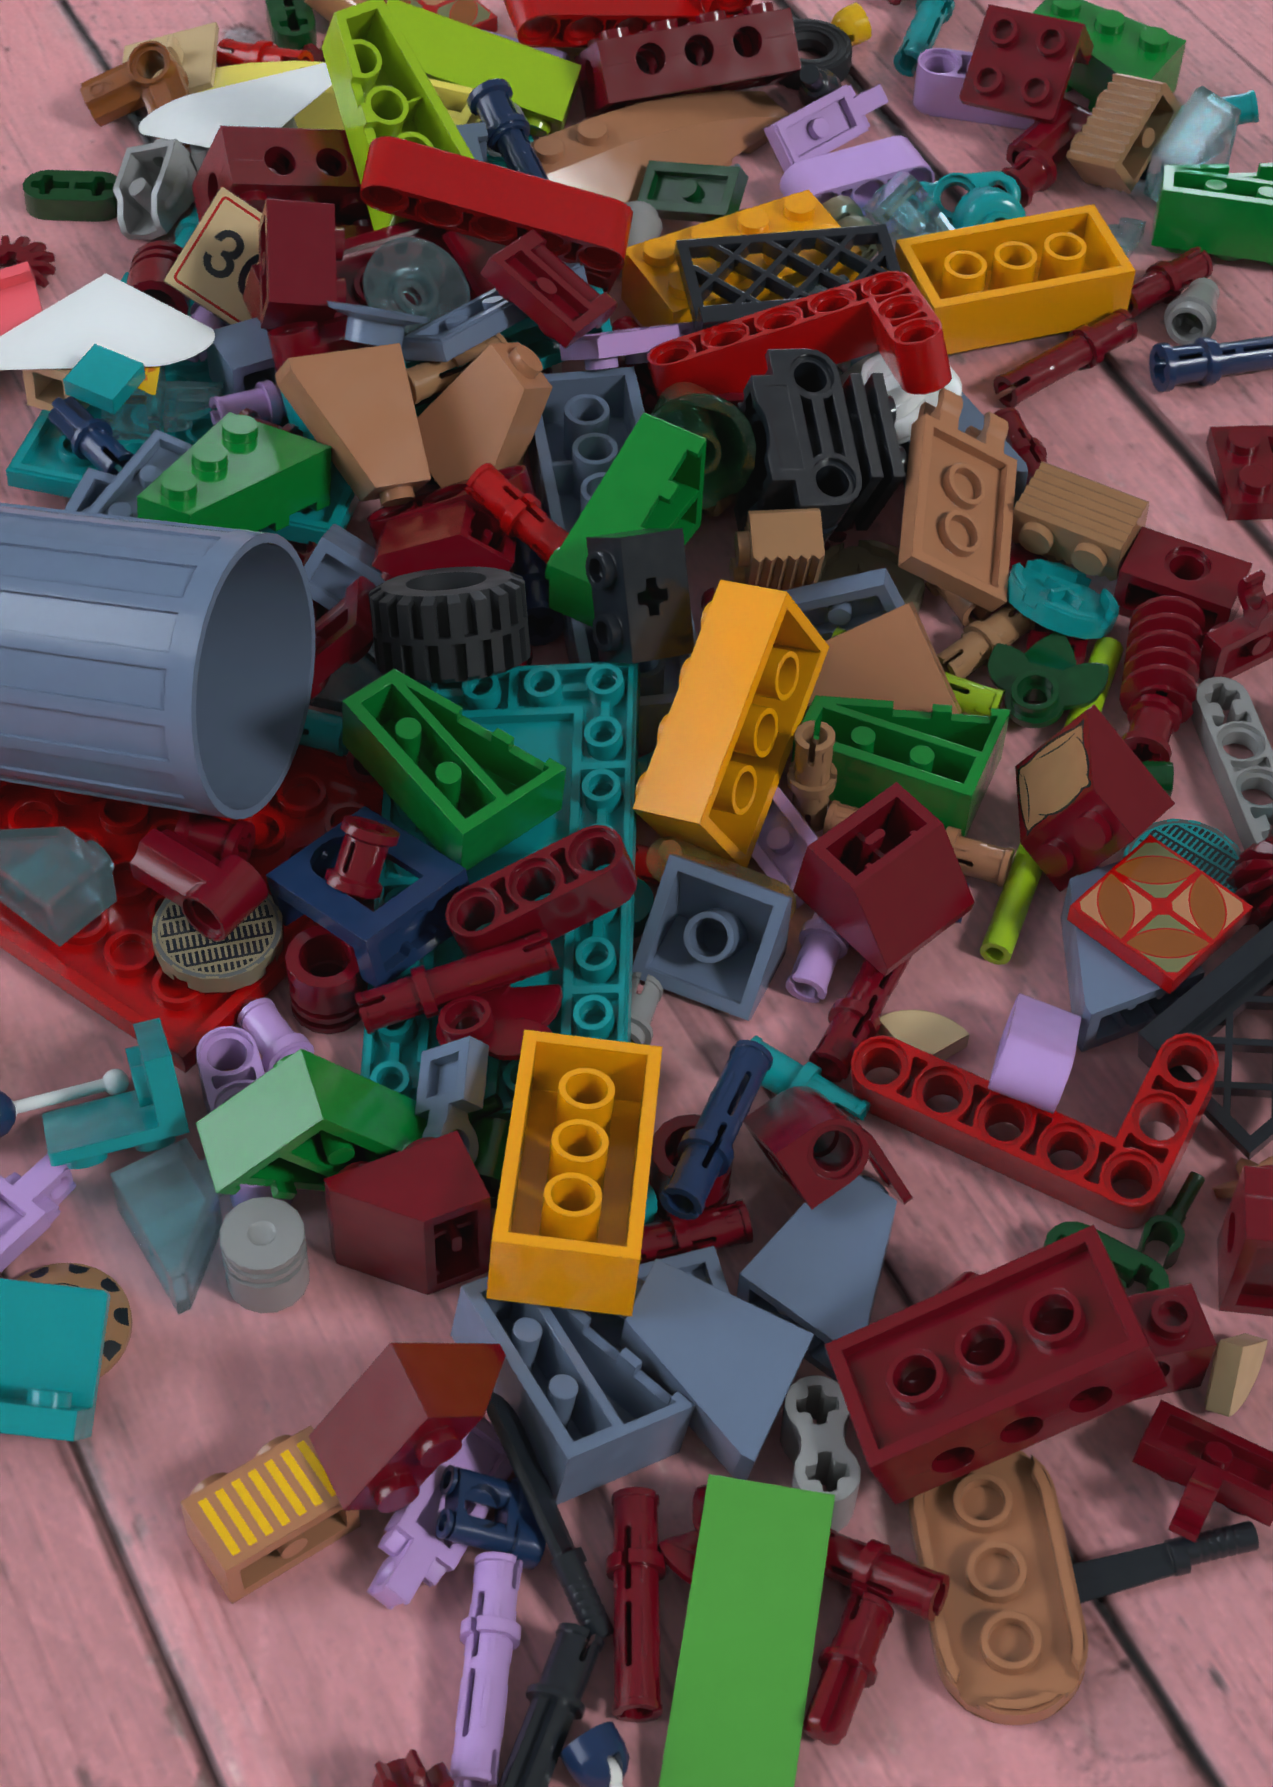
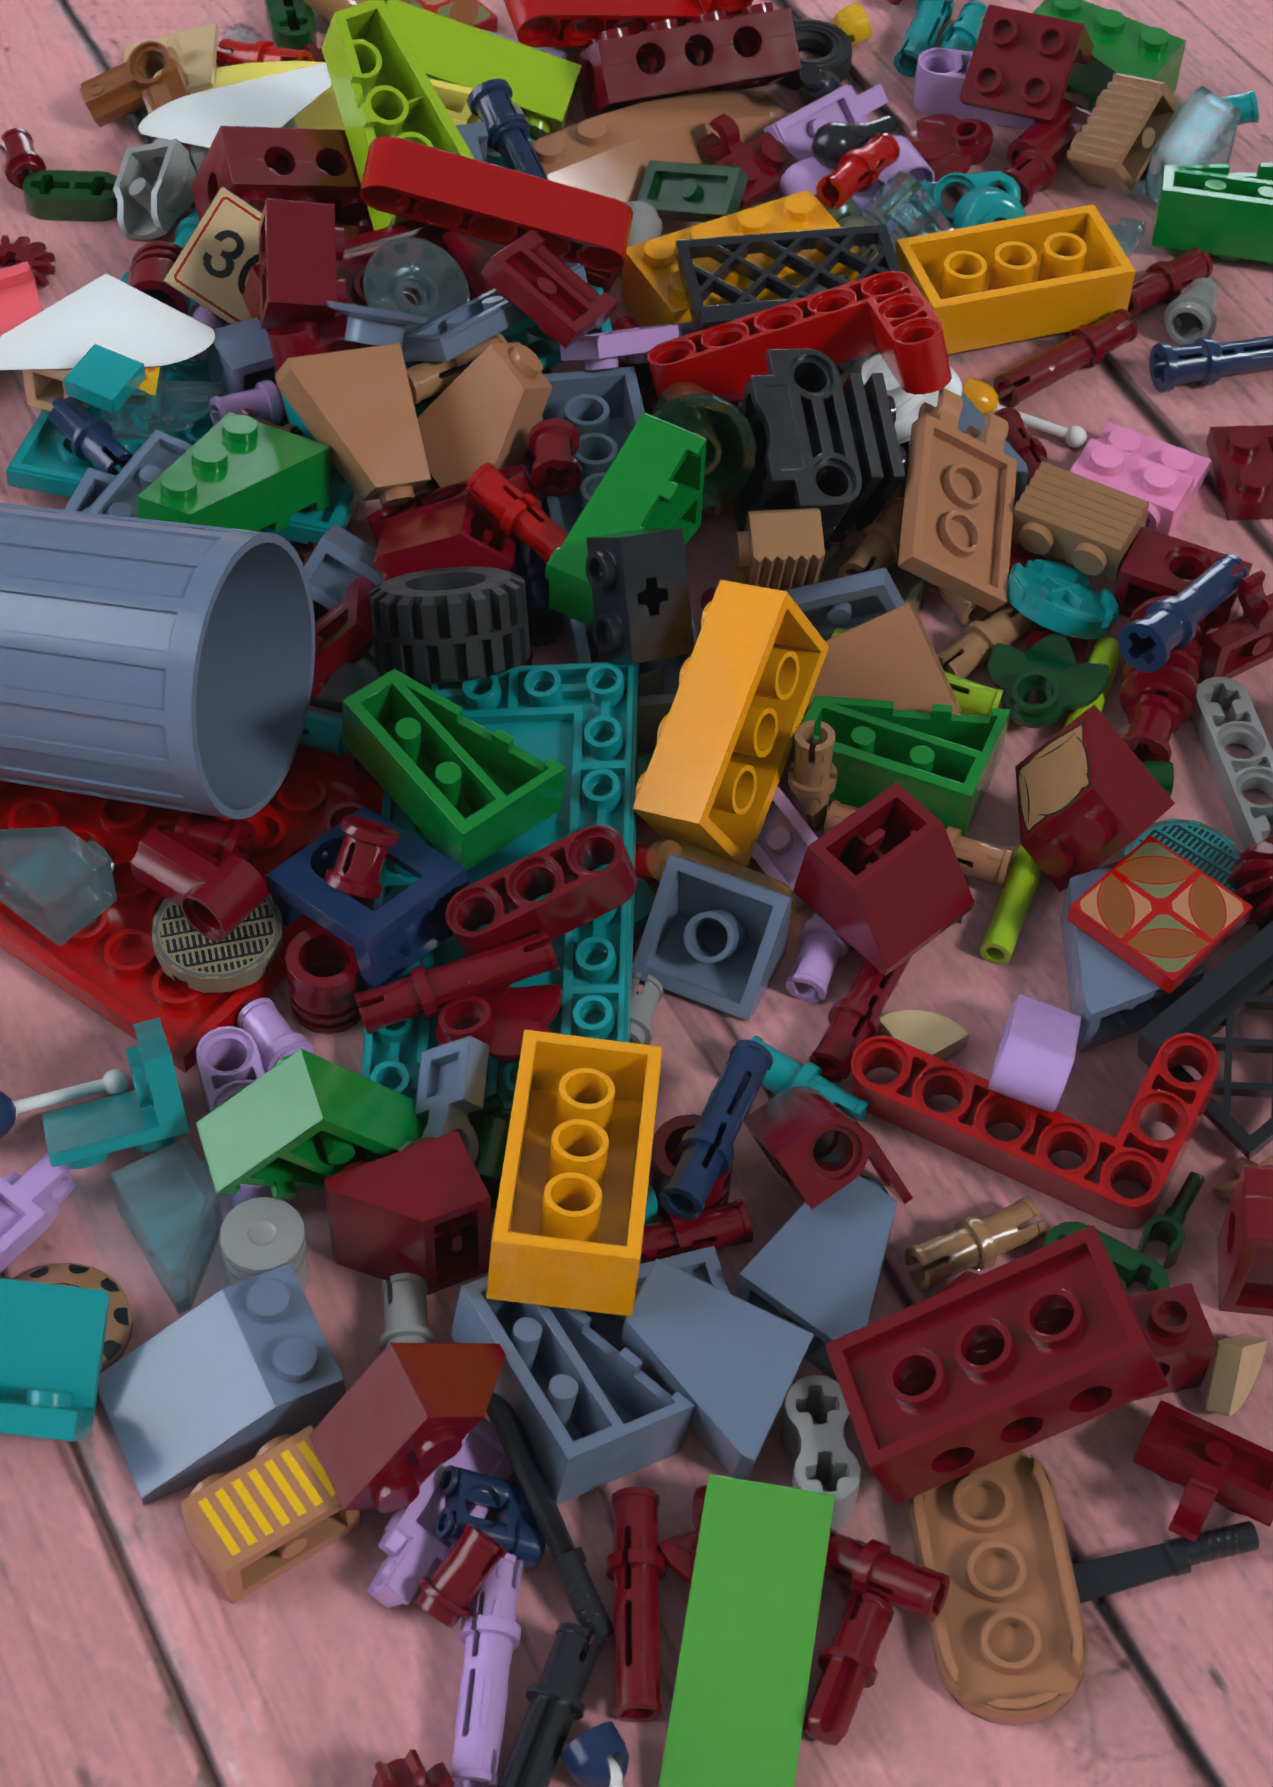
none -> dark red pin [0,128,46,190]
none -> sand blue slope [98,1263,346,1505]
none -> light grey pin [378,1273,436,1353]
none -> dark red pin [416,1523,508,1628]
none -> dark red bush [528,419,583,497]
none -> dark red plate [698,113,799,210]
none -> black piece [811,115,896,169]
none -> red pin [816,133,900,209]
none -> medium nougat pin [838,497,904,578]
none -> dark red plate [904,114,994,182]
none -> medium nougat pin [905,1197,1045,1290]
none -> teal pin [940,1,987,52]
none -> hinge [962,377,1087,448]
none -> bright pink plate [1070,421,1211,536]
none -> dark blue pin [1118,554,1249,673]

